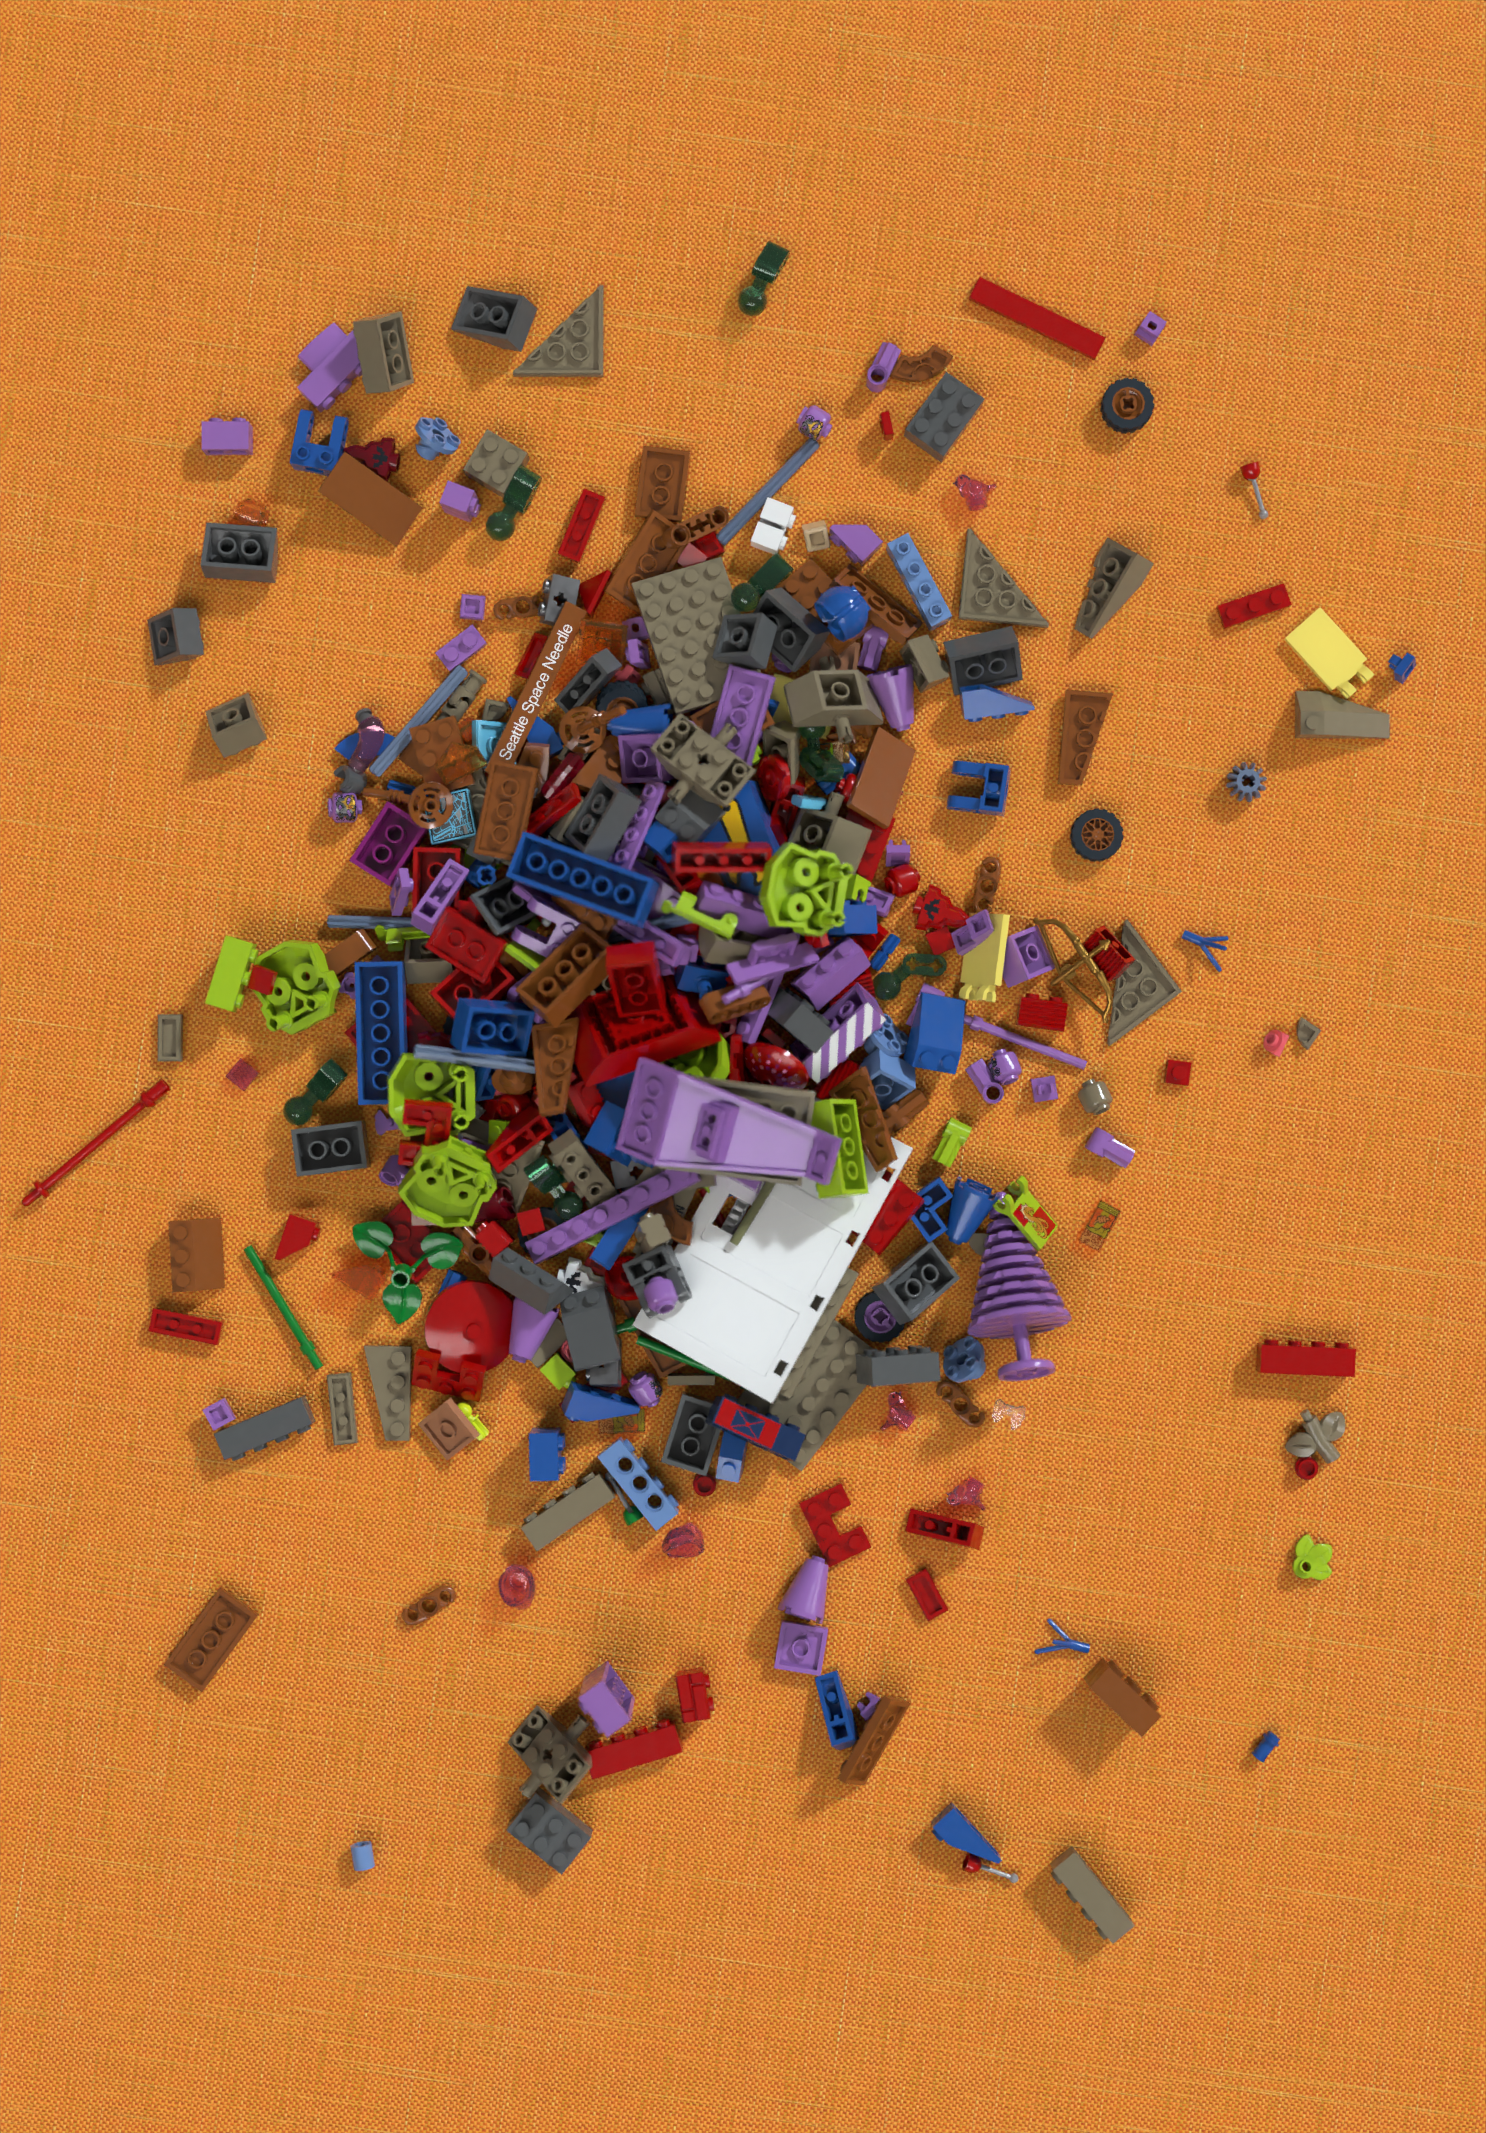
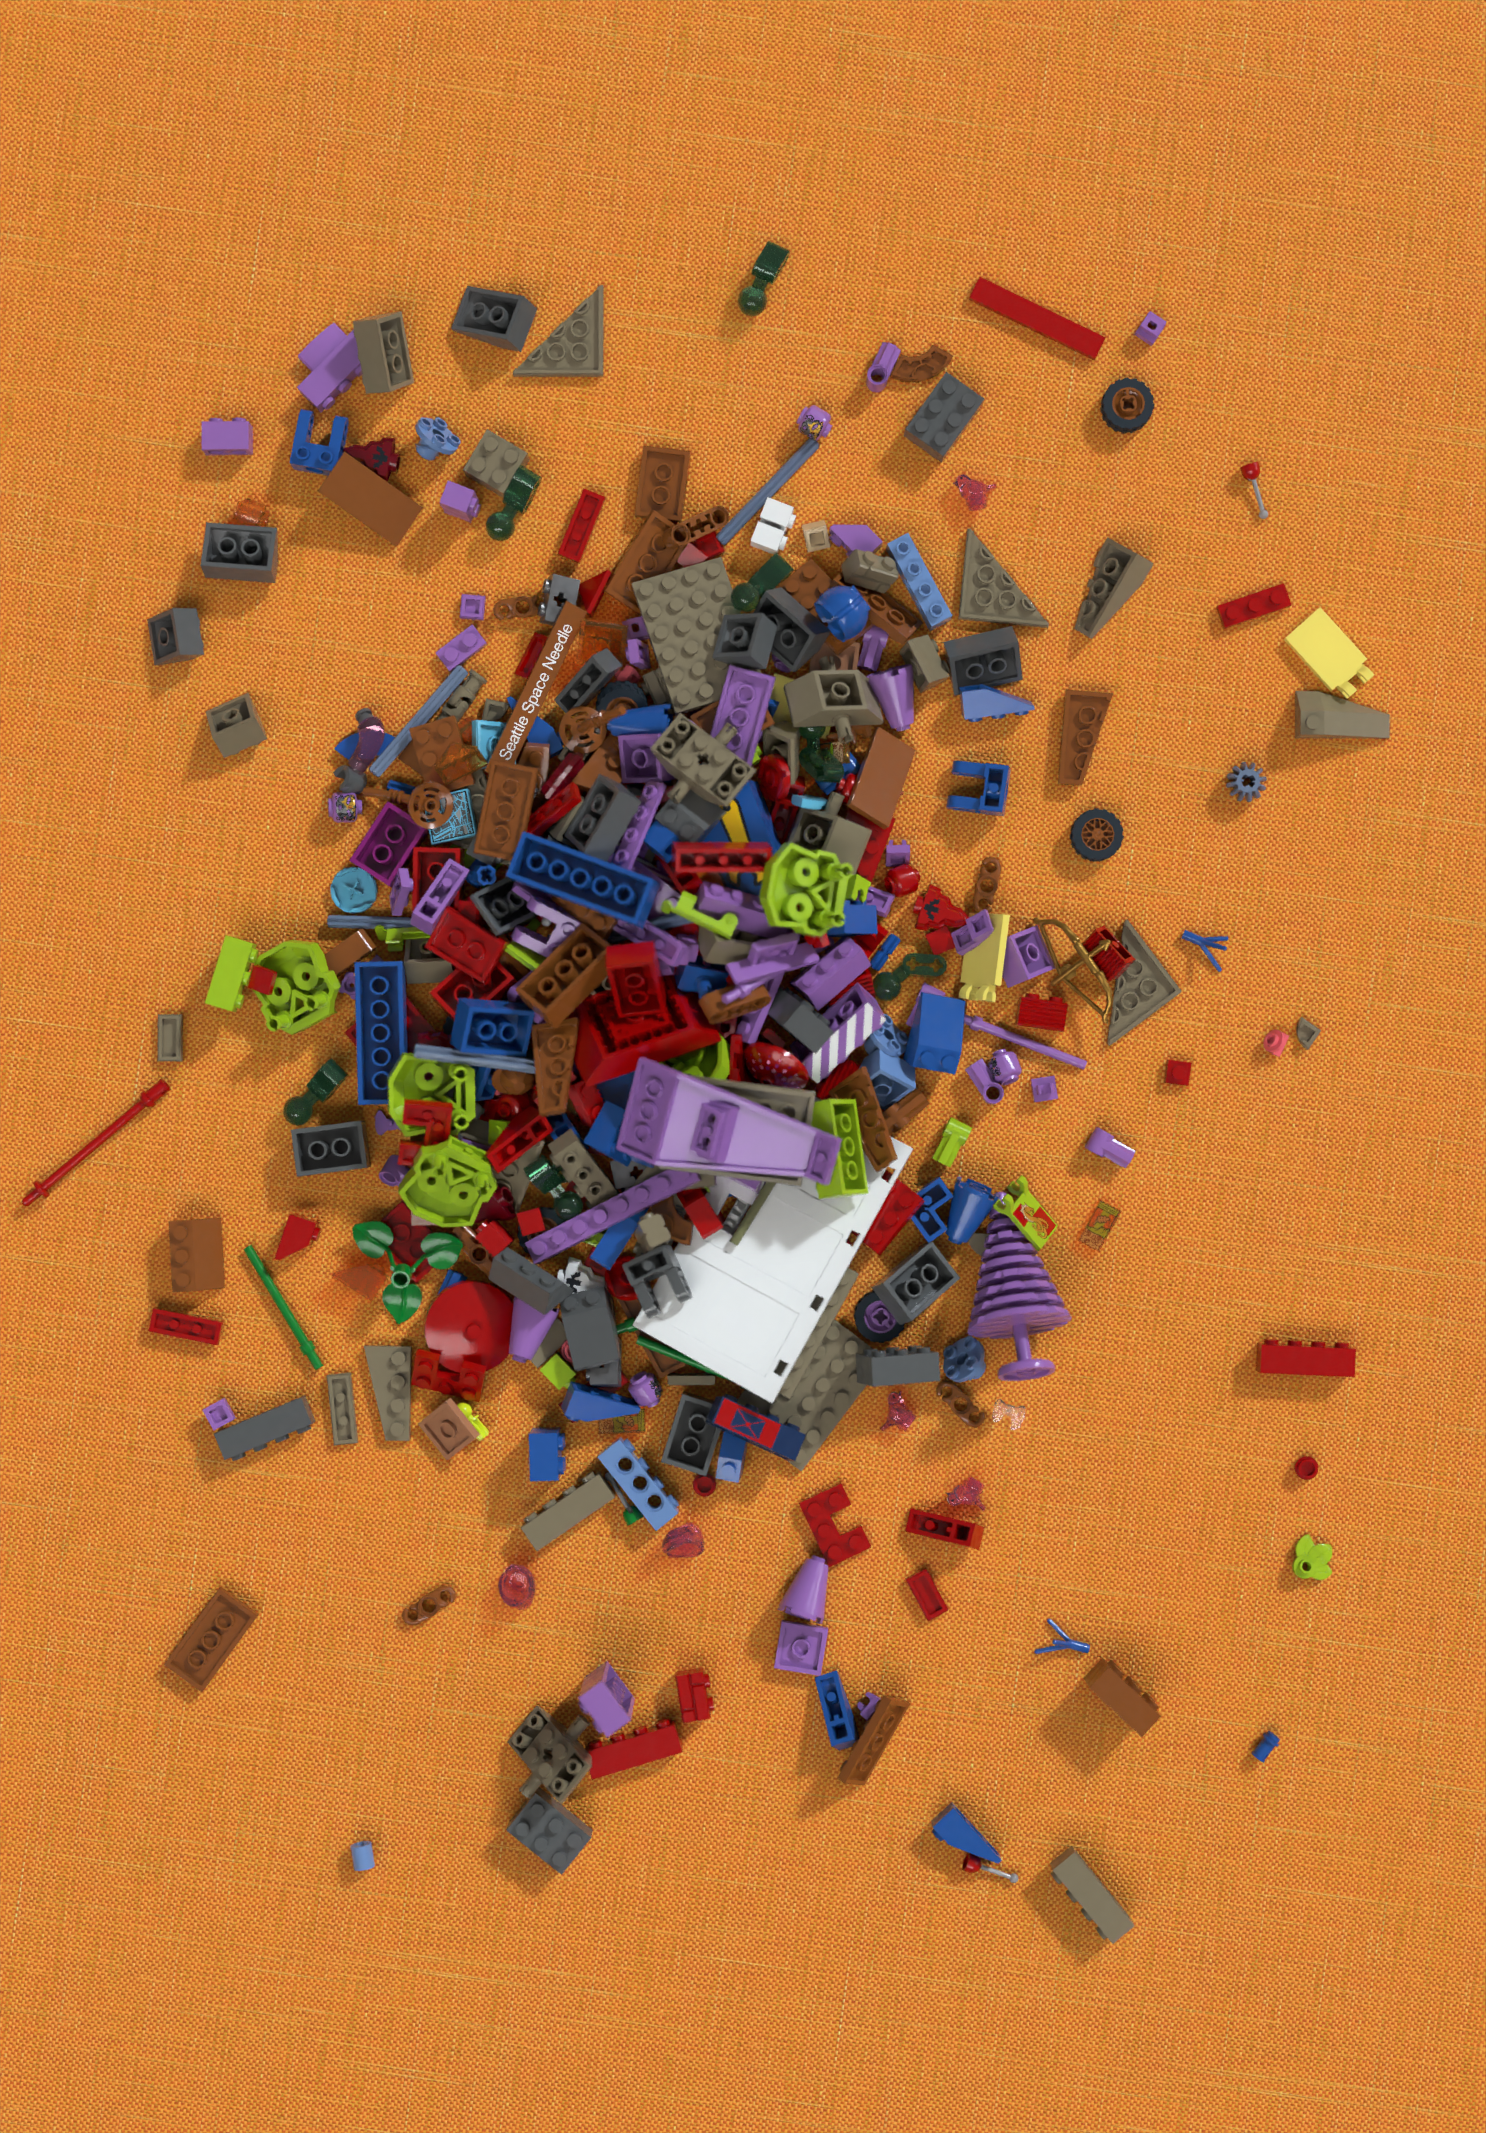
clear pink tile [226,1058,260,1091] -> none
medium lavender head [644,1276,678,1314] -> none
red tile [770,814,788,846] -> none
red tile [879,411,894,441] -> none
dark tan head [1078,1079,1113,1116] -> none
dark tan plant [1285,1409,1345,1464] -> none
blue tile [1388,653,1416,684] -> none
none -> medium azure tile [330,867,378,914]
none -> red slope [676,1188,724,1239]
none -> dark tan brick [841,549,899,593]

